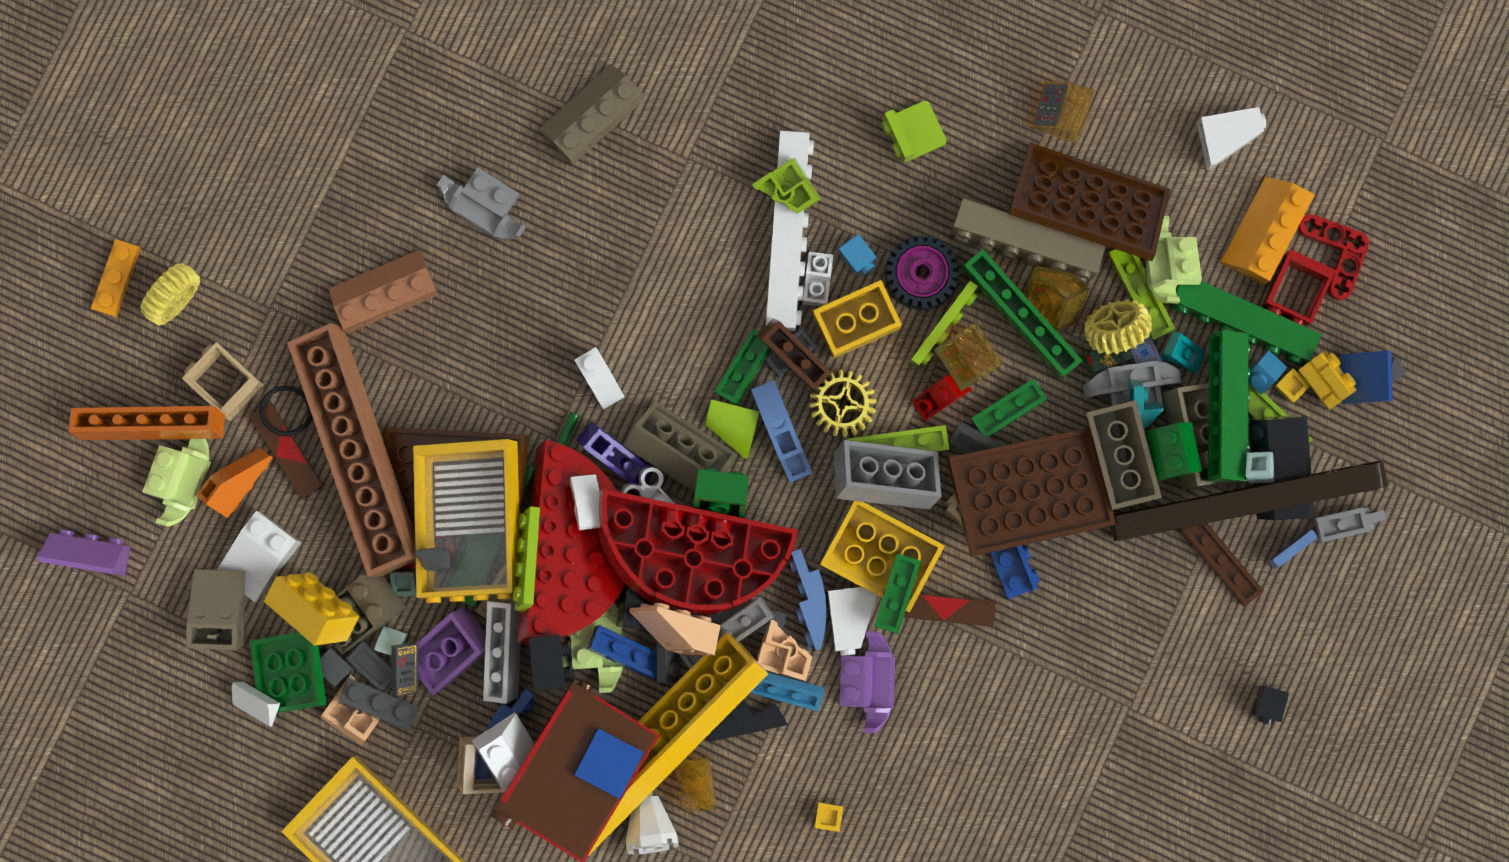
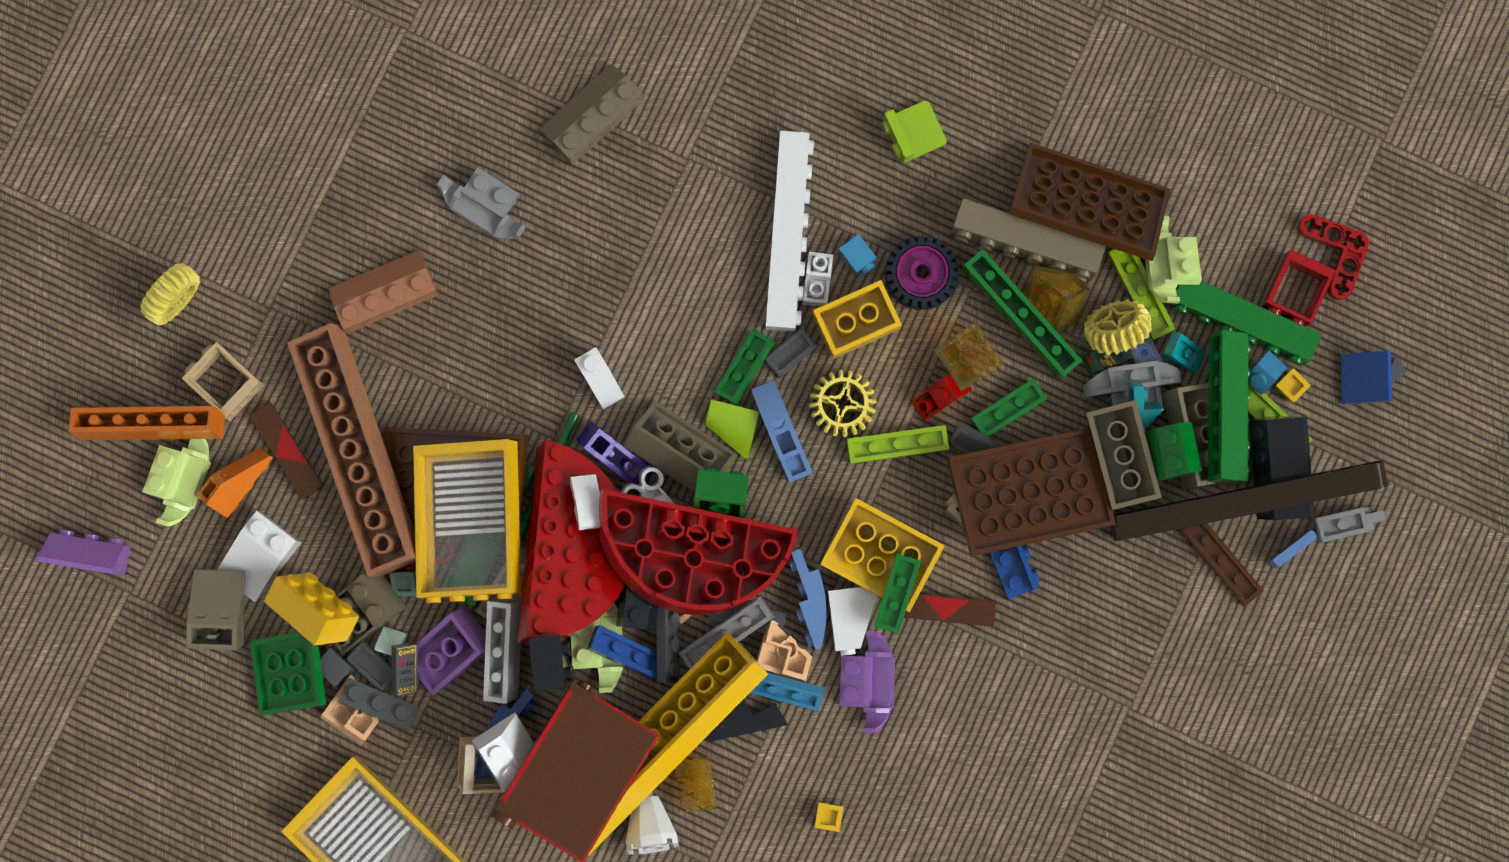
light orange plate [91,239,141,318] -> none
white slope [232,682,280,726] -> none
black tyre [259,386,312,436] -> none
dark grey slope [415,547,450,571] -> none
lime plate [513,506,540,612] -> none
blue tile [573,728,644,799] -> none
light nougat slope [629,603,720,656] -> none
lime slope [752,158,821,214] -> none
reddish brown brick [756,318,832,390] -> none
light grey brick [833,440,941,510] -> none
lime plate [910,280,978,368] -> none
clear yellow slope [1030,81,1095,143] -> none
white slope [1197,107,1266,170] -> none
light orange slope [1220,177,1315,286] -> none
light aqua slope [1246,452,1274,483] -> none
black brick [1252,686,1289,726] -> none
yellow brick [1298,351,1357,410] -> none

